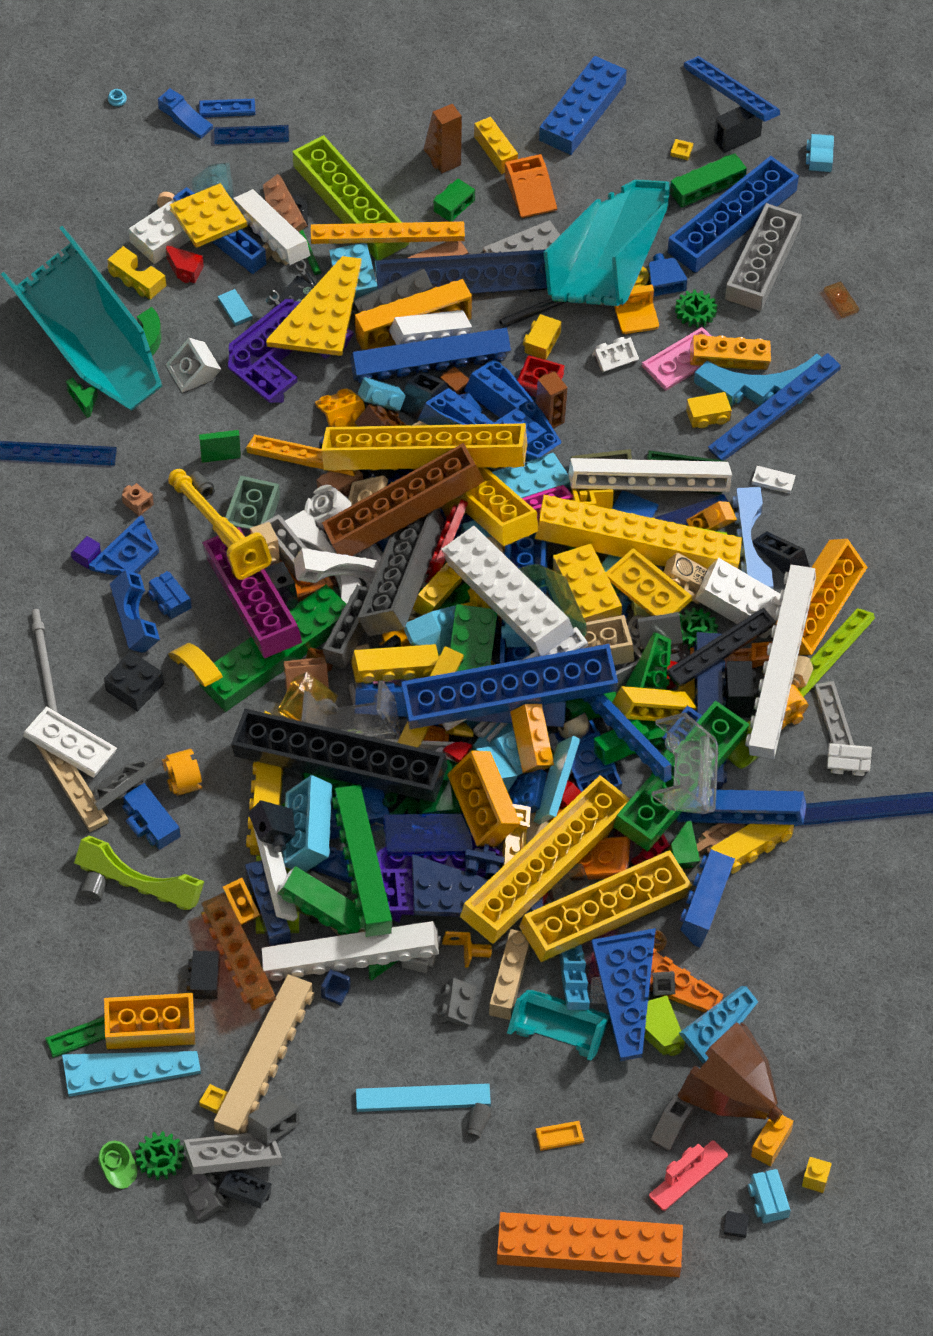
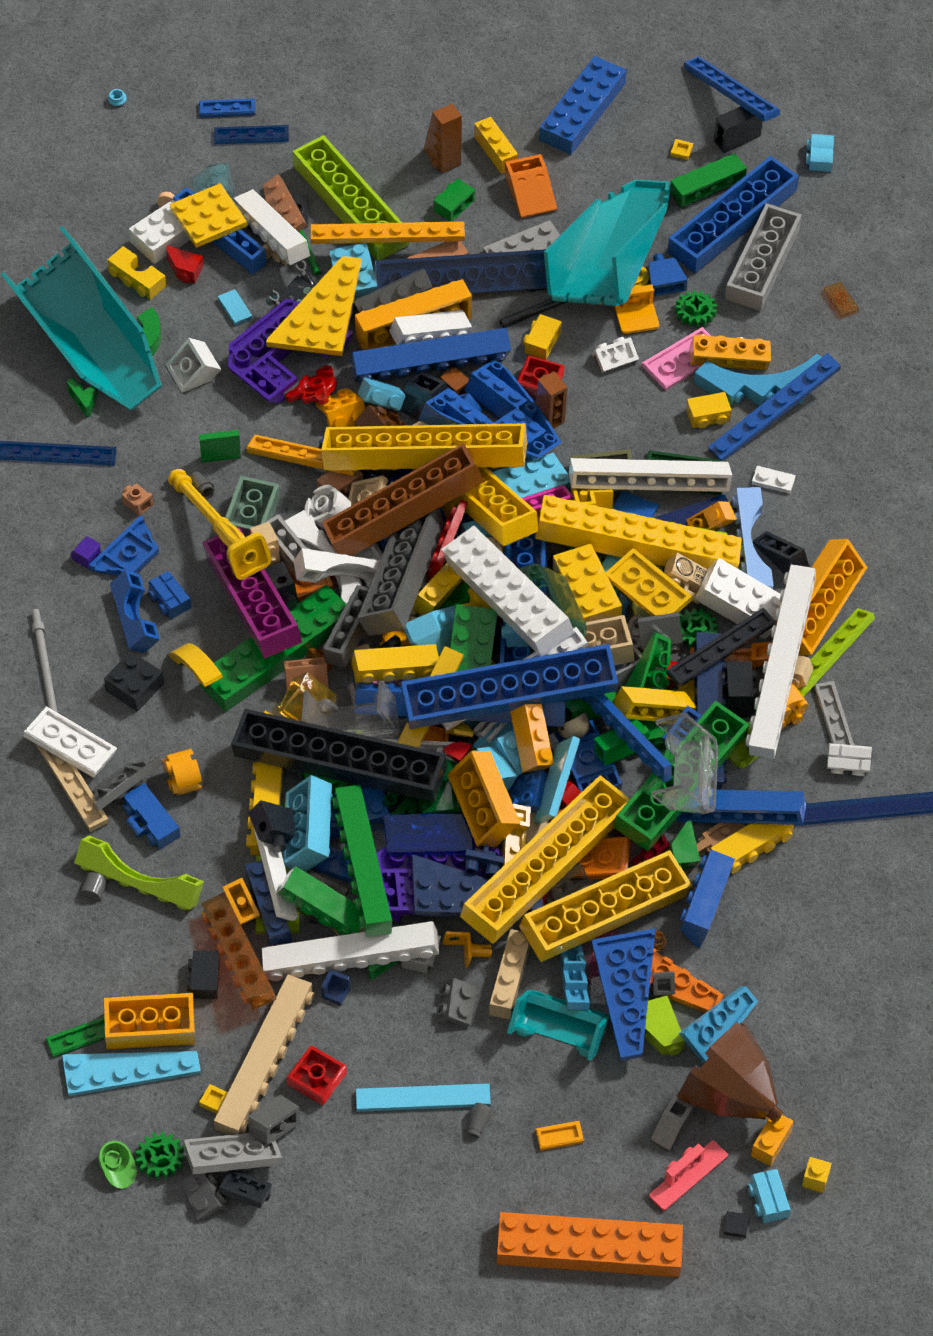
blue slope [158,88,213,139] -> none
none -> red tile [285,365,337,405]
none -> red brick [287,1045,347,1105]

